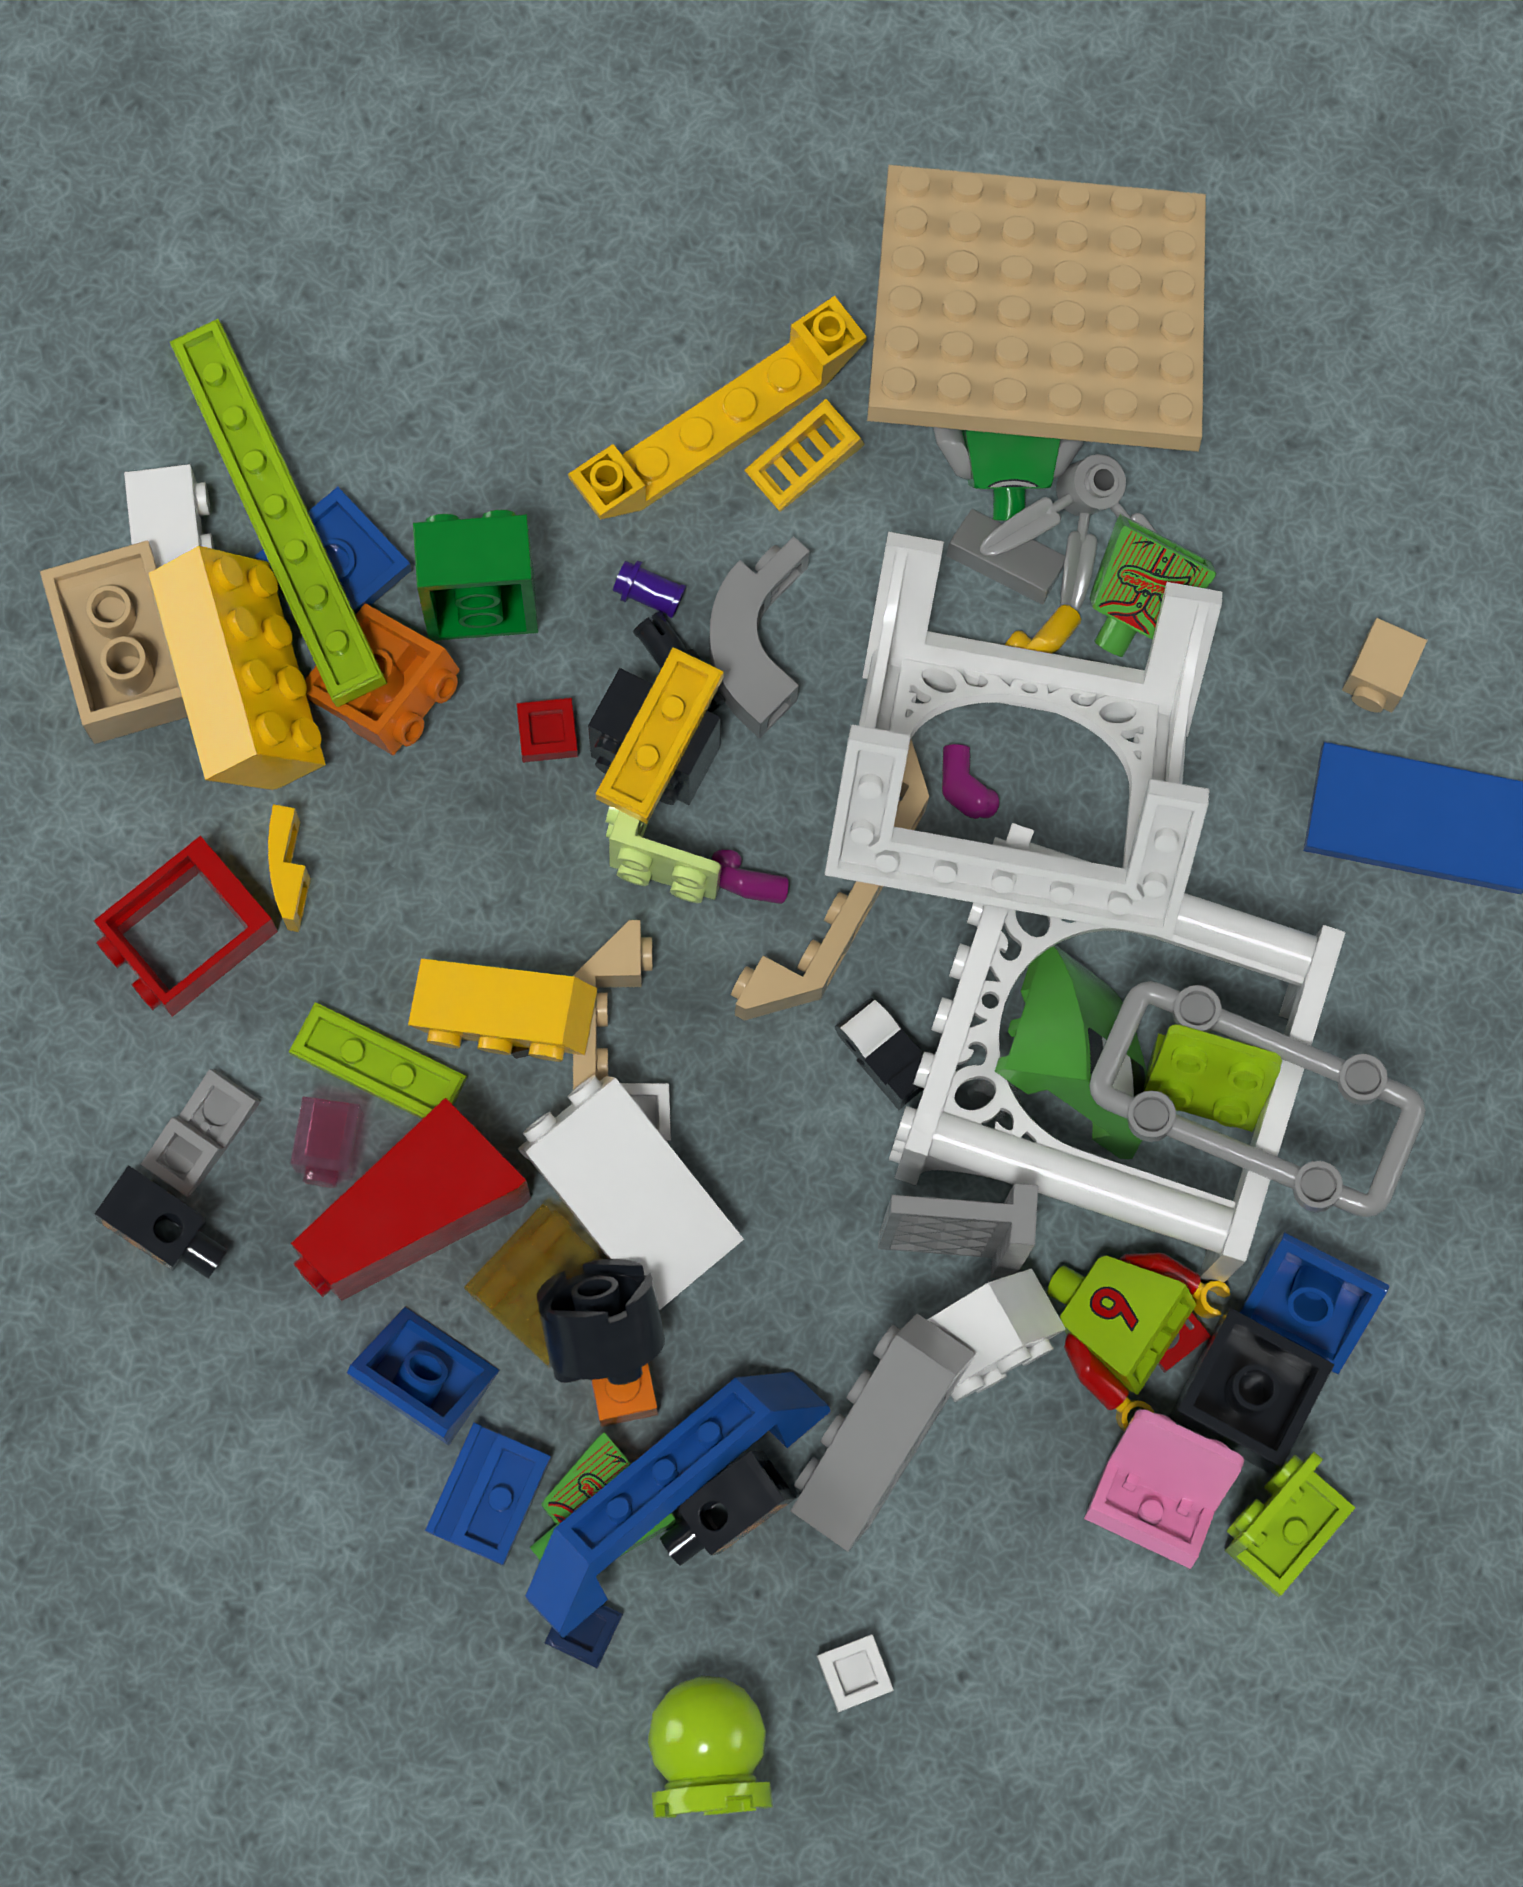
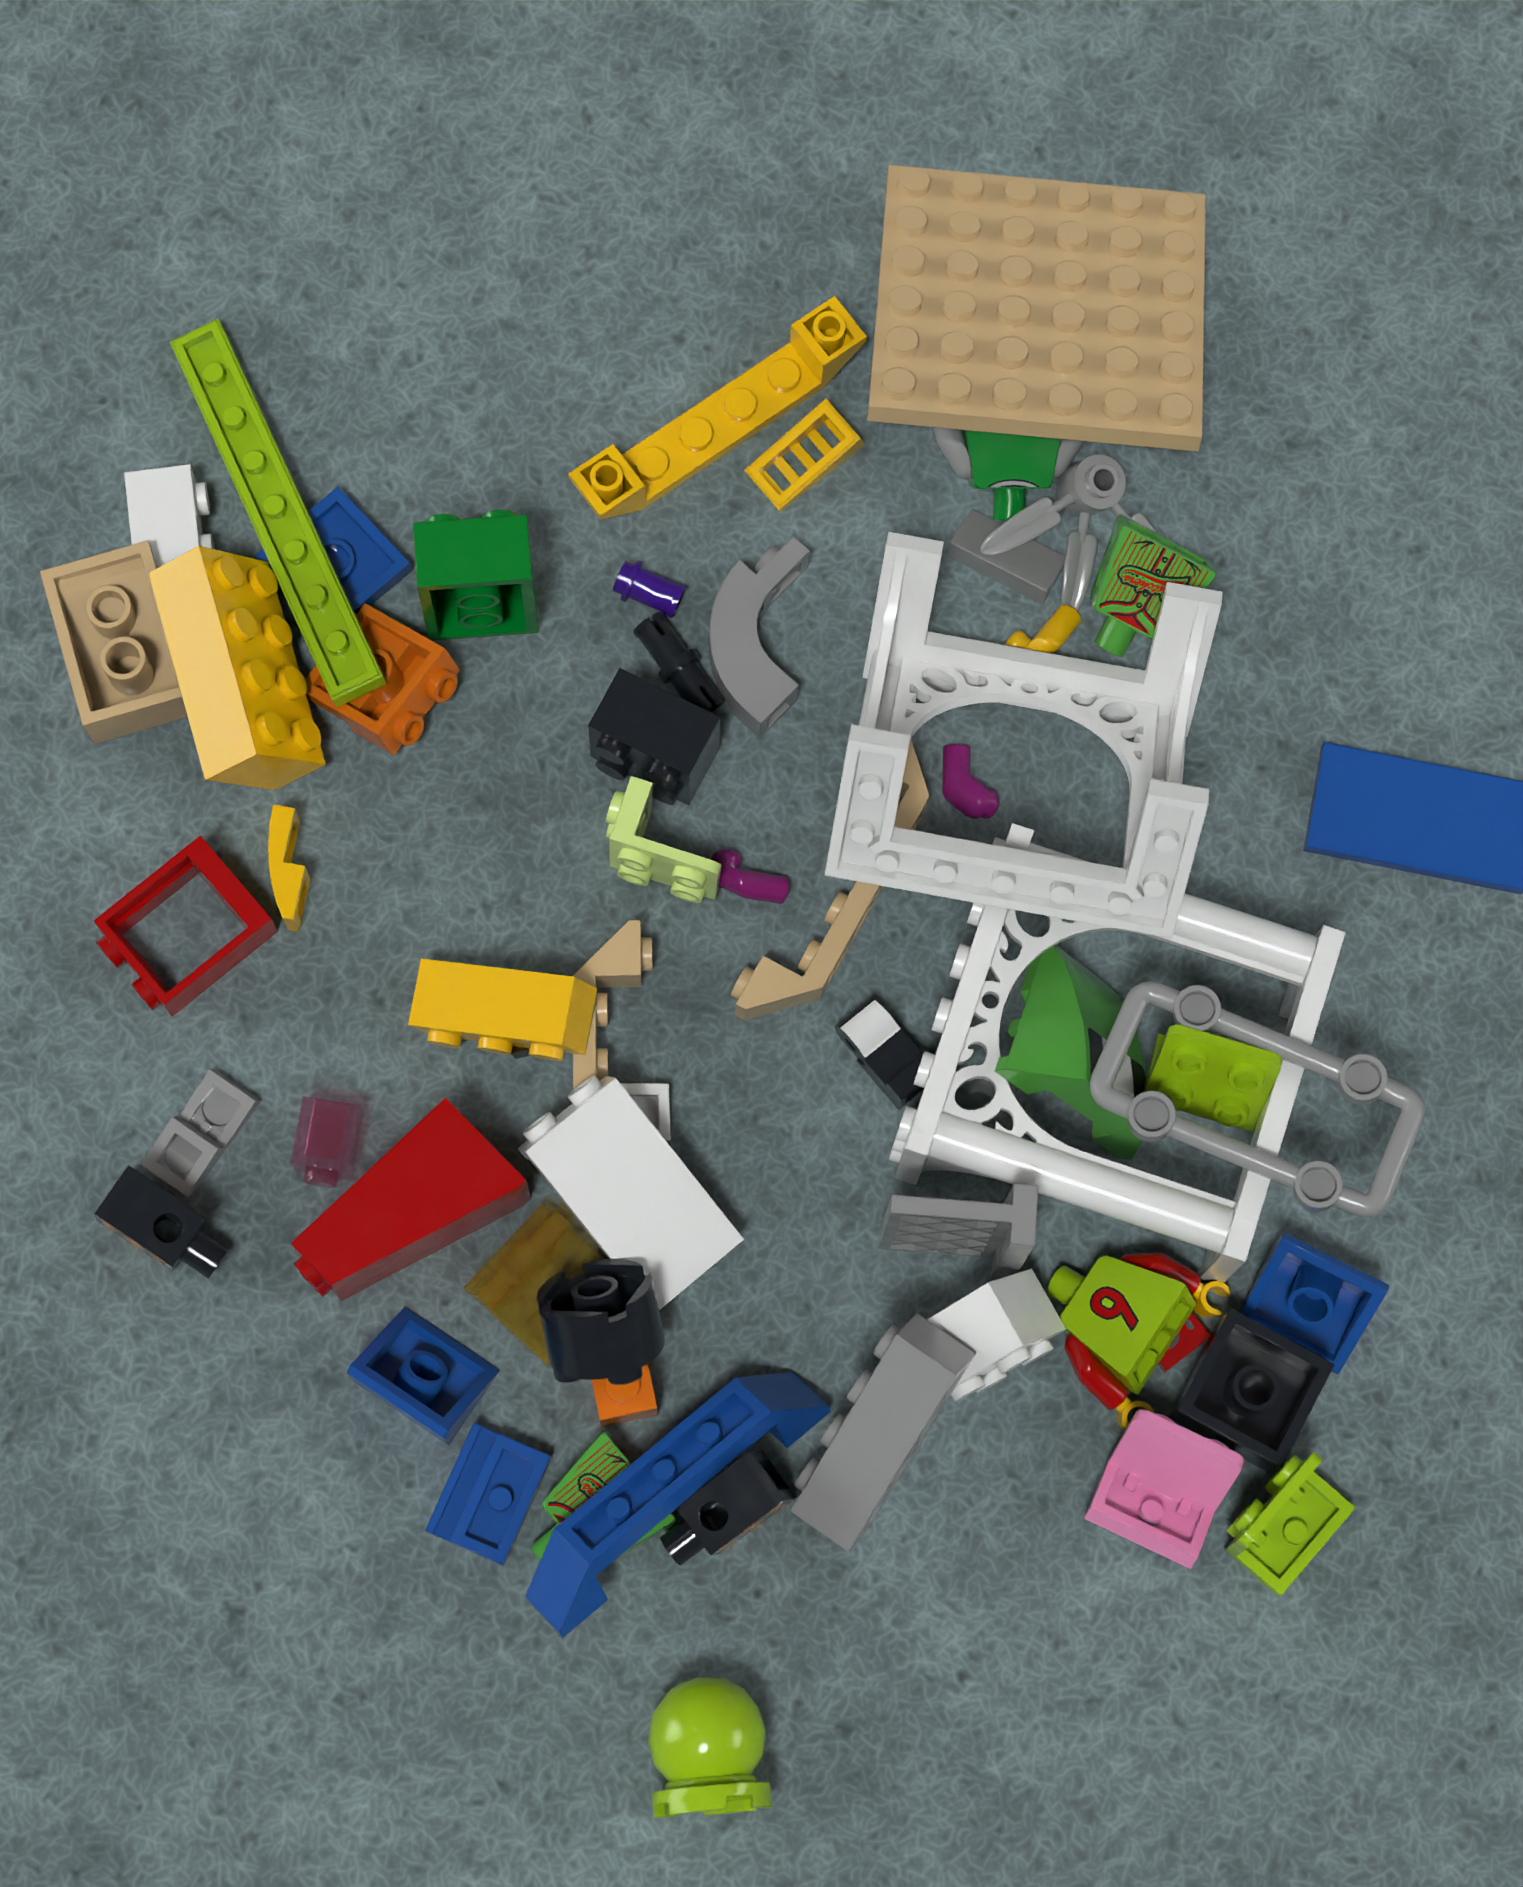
lime tile [289,1002,467,1119] -> none
red plate [516,698,578,763] -> none
dark blue tile [544,1605,623,1669] -> none
yellow tile [595,647,724,824] -> none
white plate [816,1634,894,1712] -> none
tan brick [1342,618,1427,713] -> none

